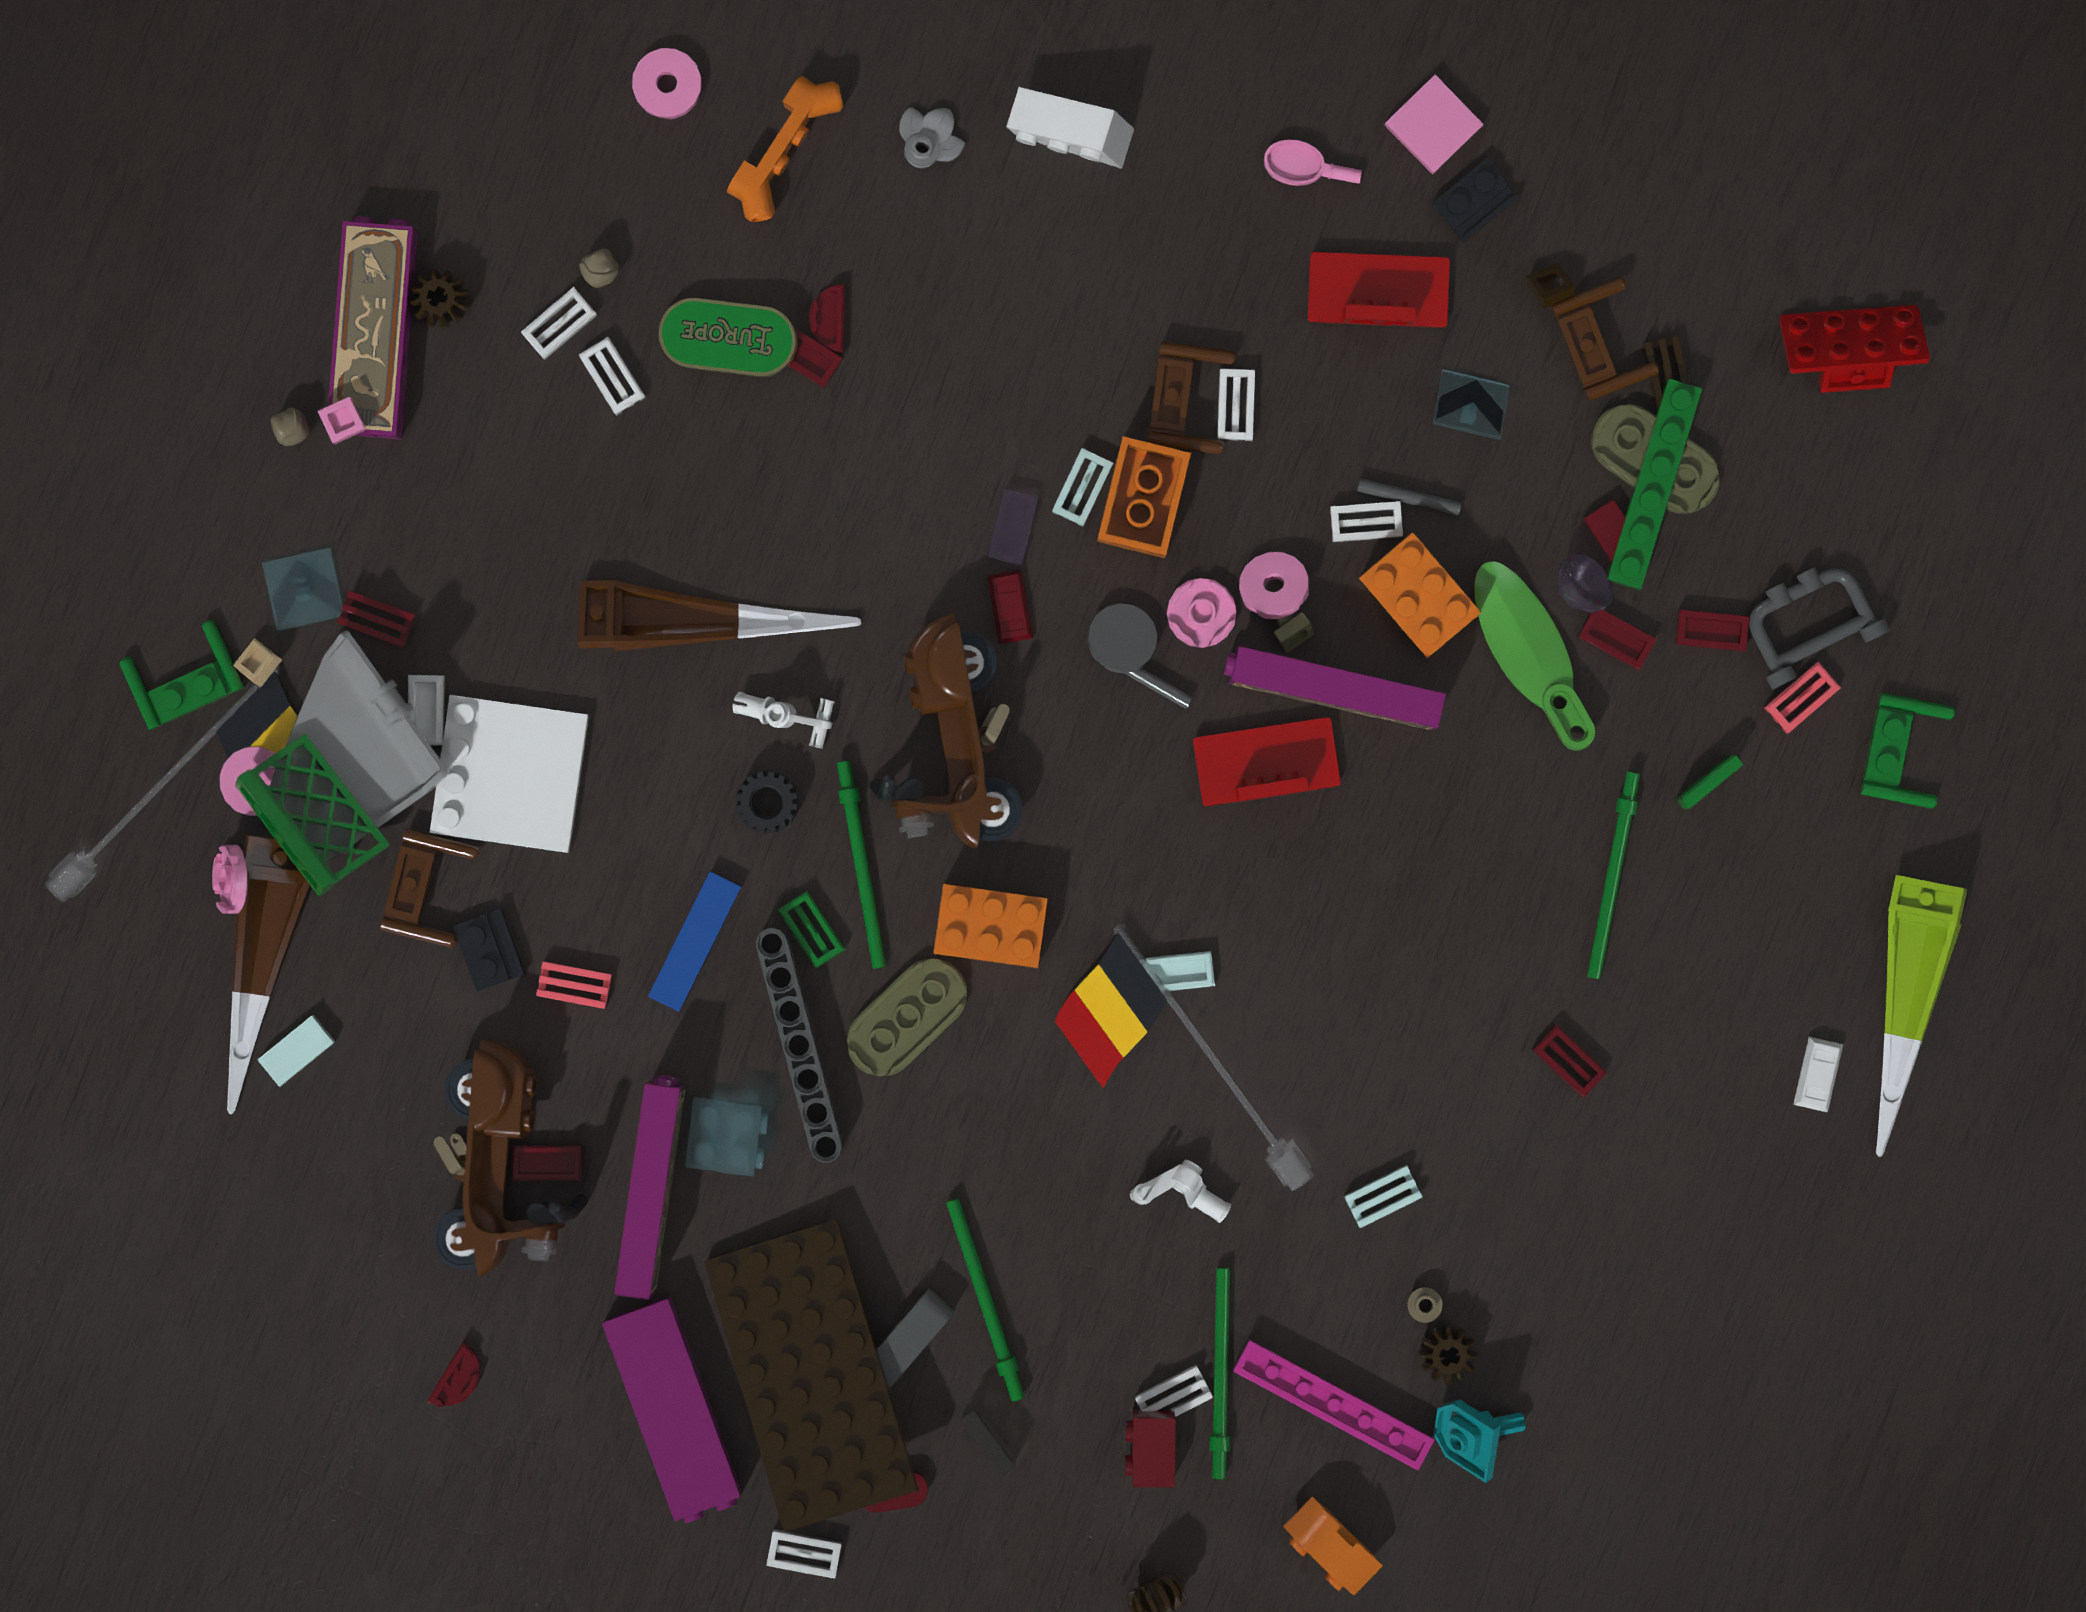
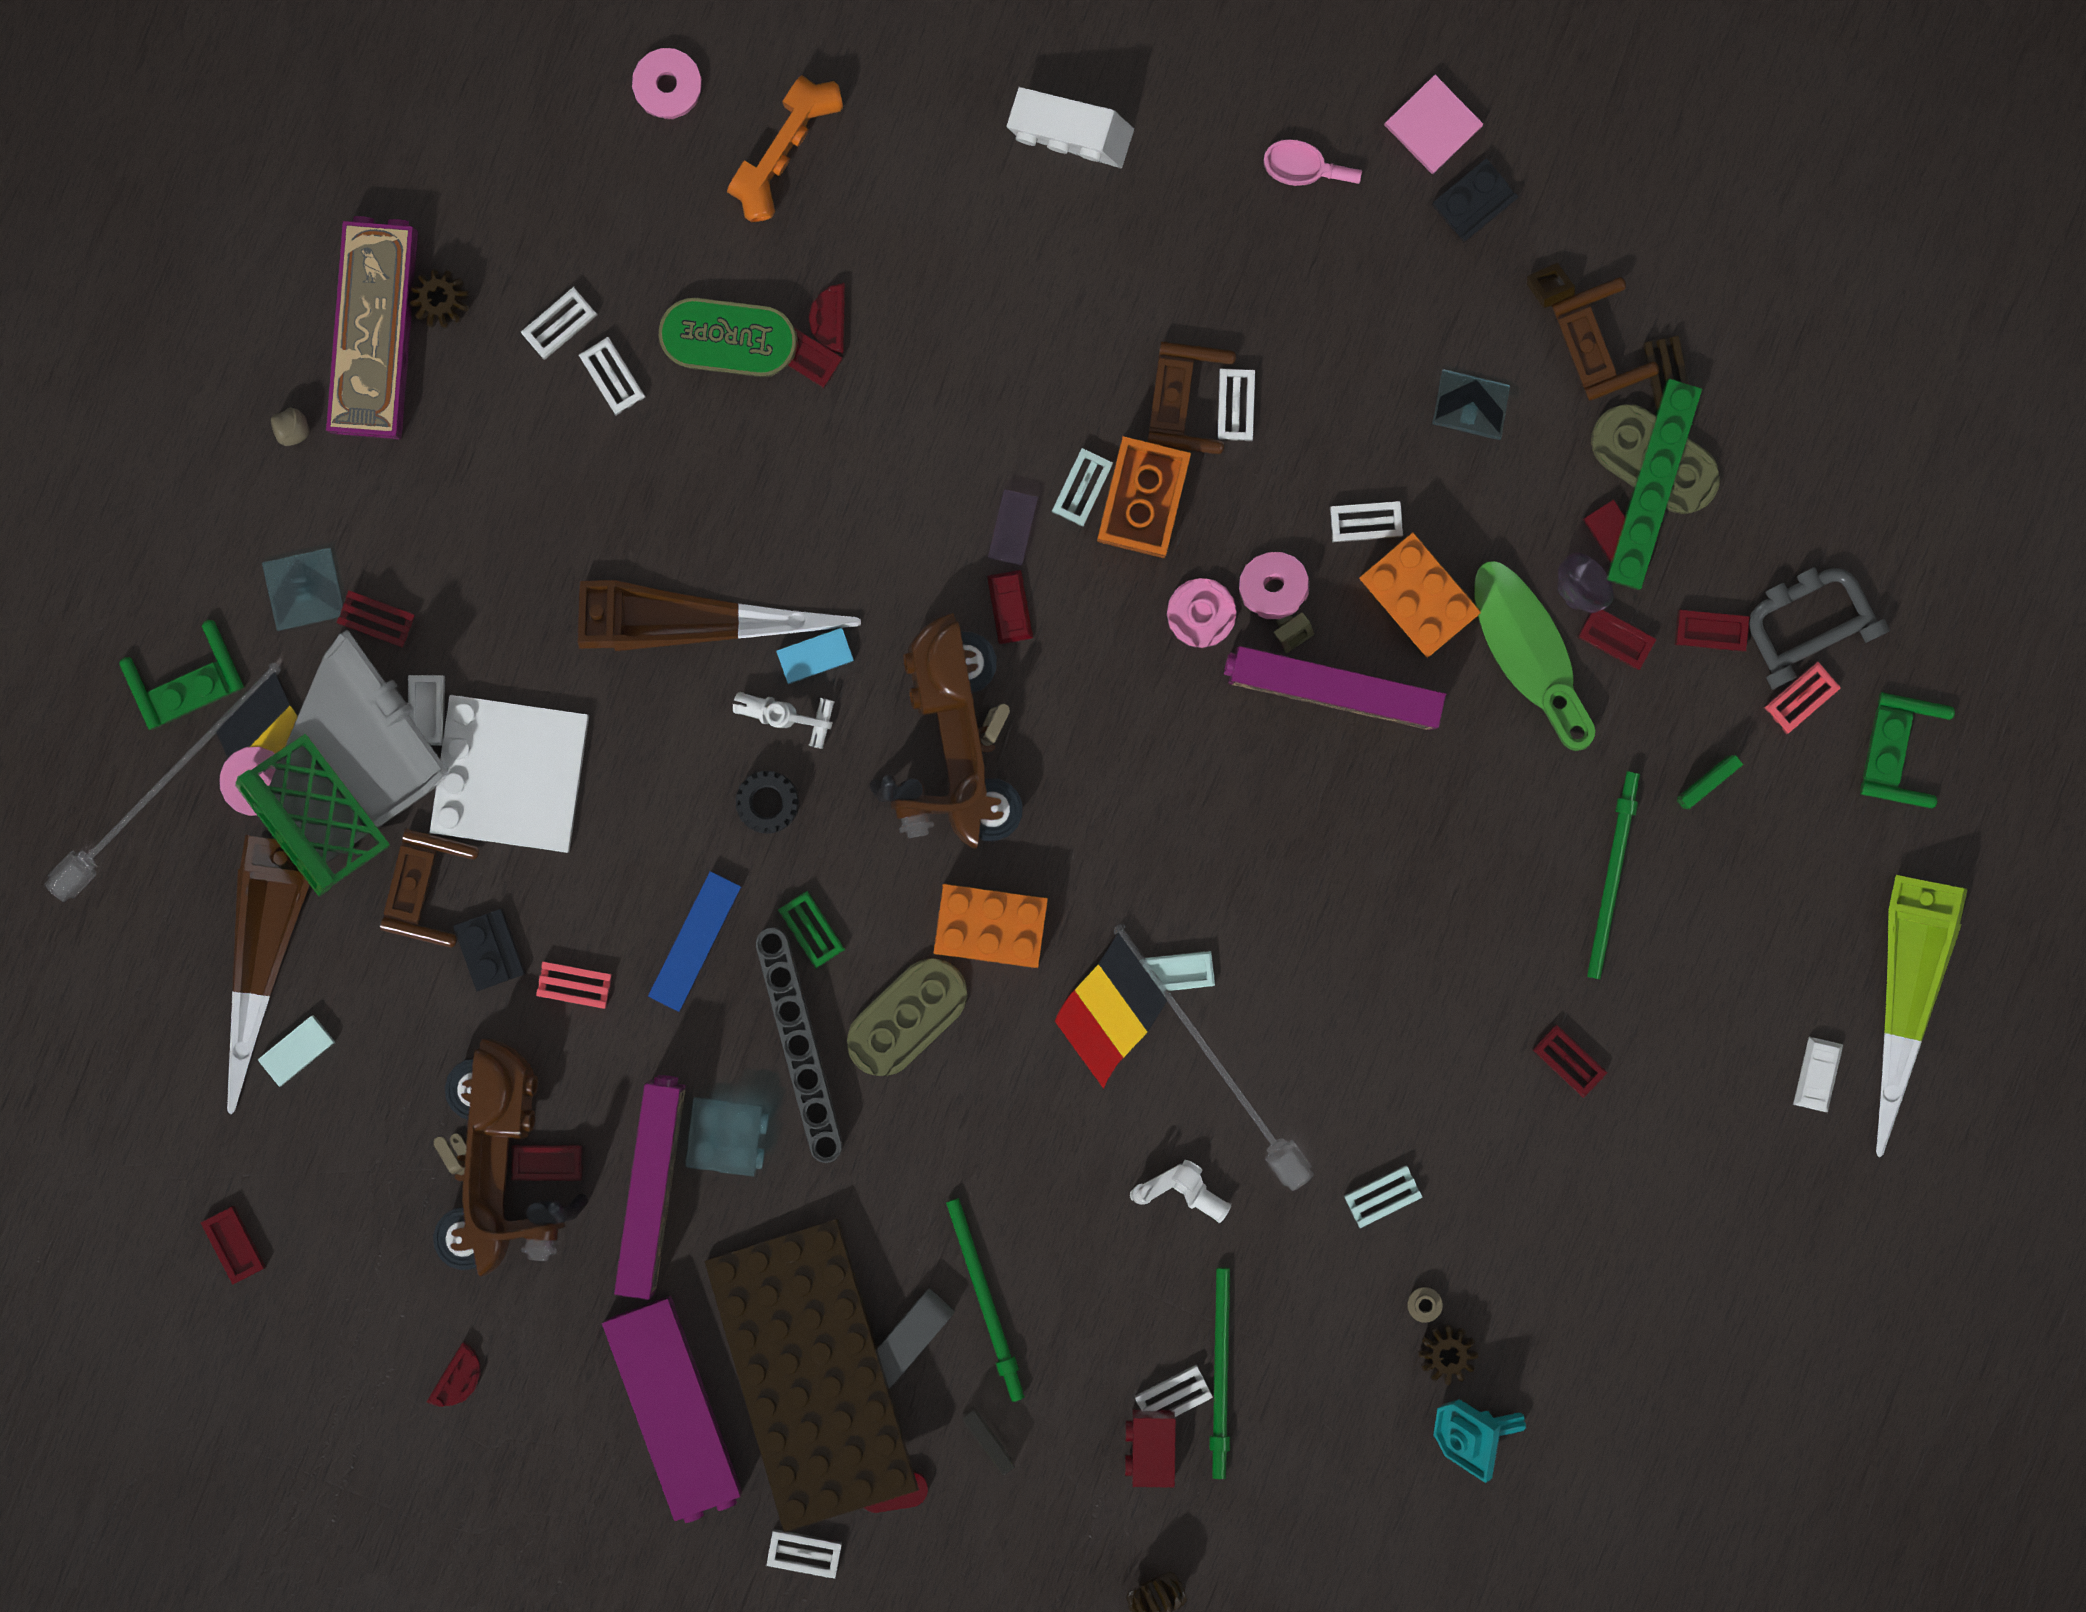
bright pink tile [212,845,247,914] -> none
tan tile [233,638,282,687] -> none
bright pink plate [318,397,367,444] -> none
dark tan piece [579,249,619,288] -> none
green bar [837,760,886,969] -> none
light grey plate [899,107,965,168] -> none
dark grey tile [1087,603,1158,674] -> none
dark grey bar [1125,667,1193,709] -> none
red bracket [1193,717,1341,806] -> none
dark pink plate [1232,1339,1435,1470] -> none
orange brick [1283,1496,1383,1595] -> none
red bracket [1307,252,1450,328] -> none
dark grey bar [1357,478,1462,516] -> none
red bracket [1779,305,1930,393] -> none
none -> dark red tile [201,1206,266,1285]
none -> medium azure tile [776,628,854,684]

